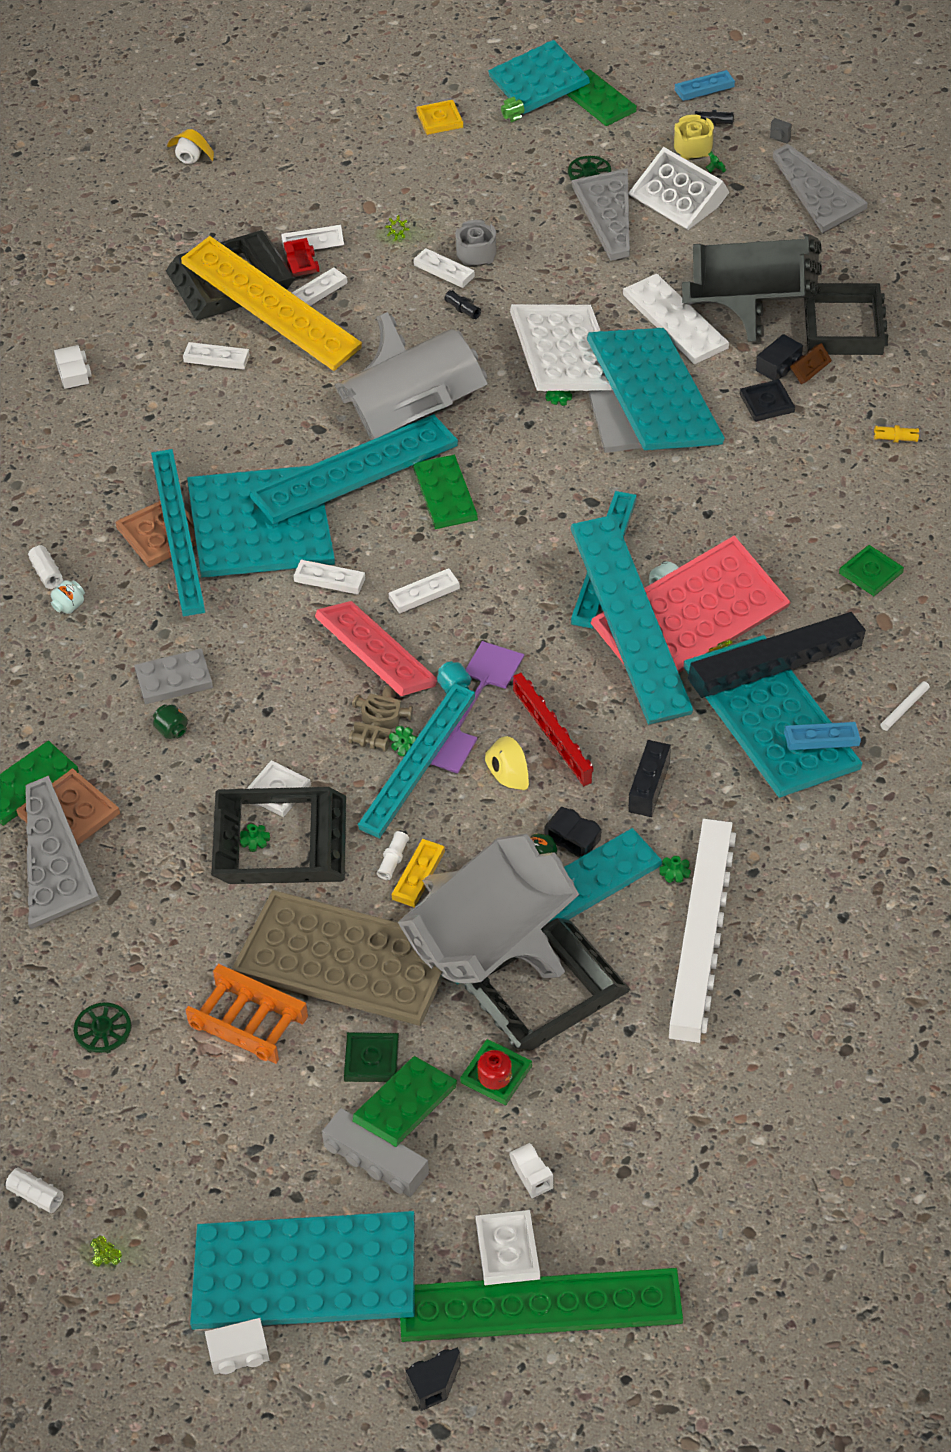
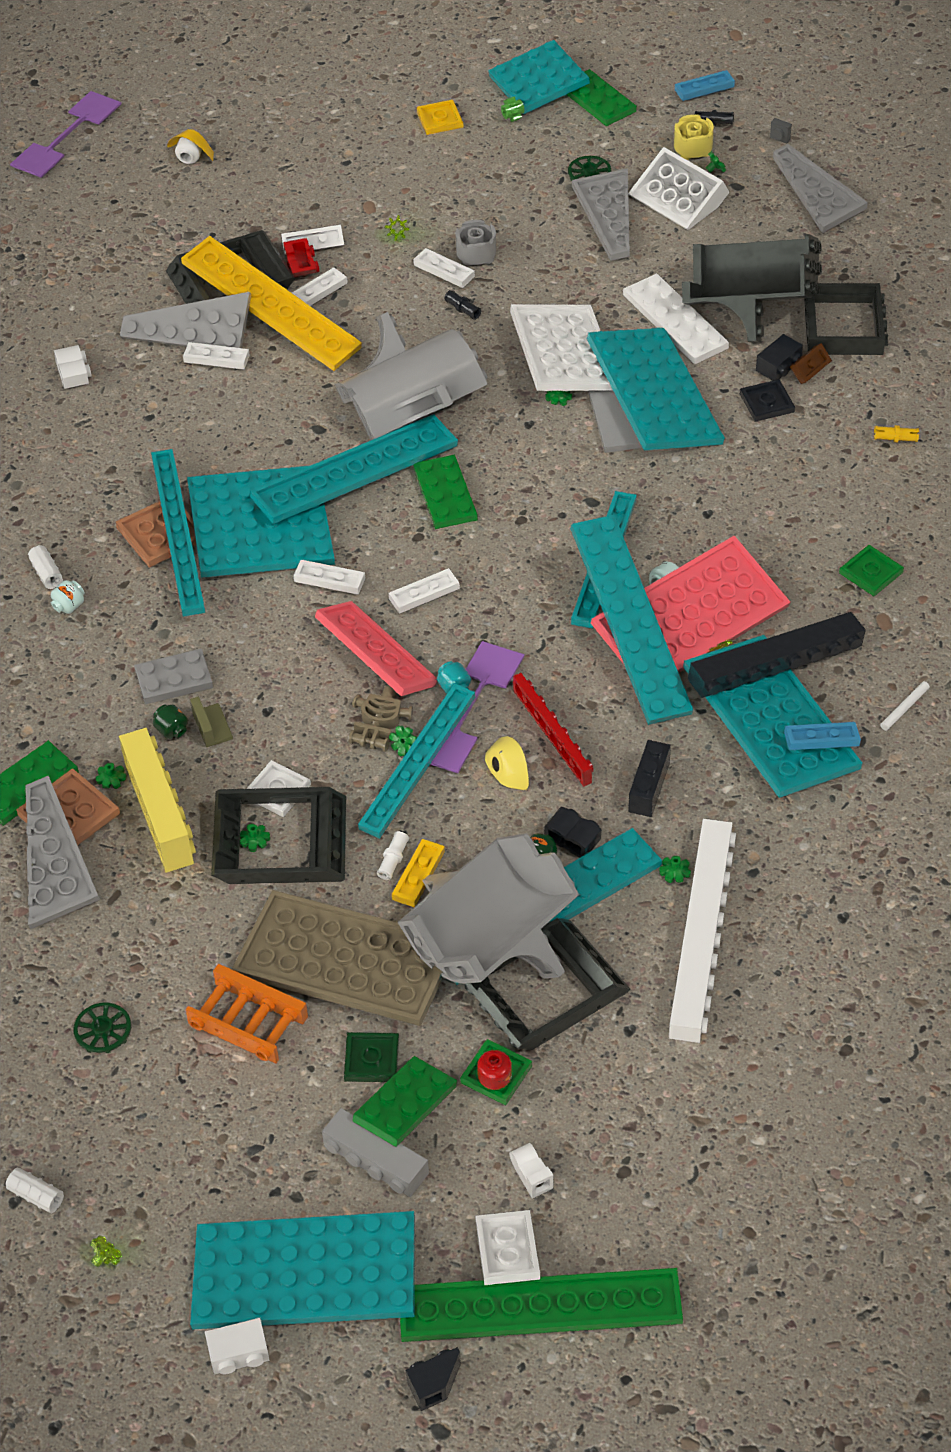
none -> medium lavender hinge [10,91,121,178]
none -> green plant [96,763,127,789]
none -> light yellow brick [119,728,196,873]
none -> light grey wing [120,292,251,348]
none -> olive panel [190,696,233,748]

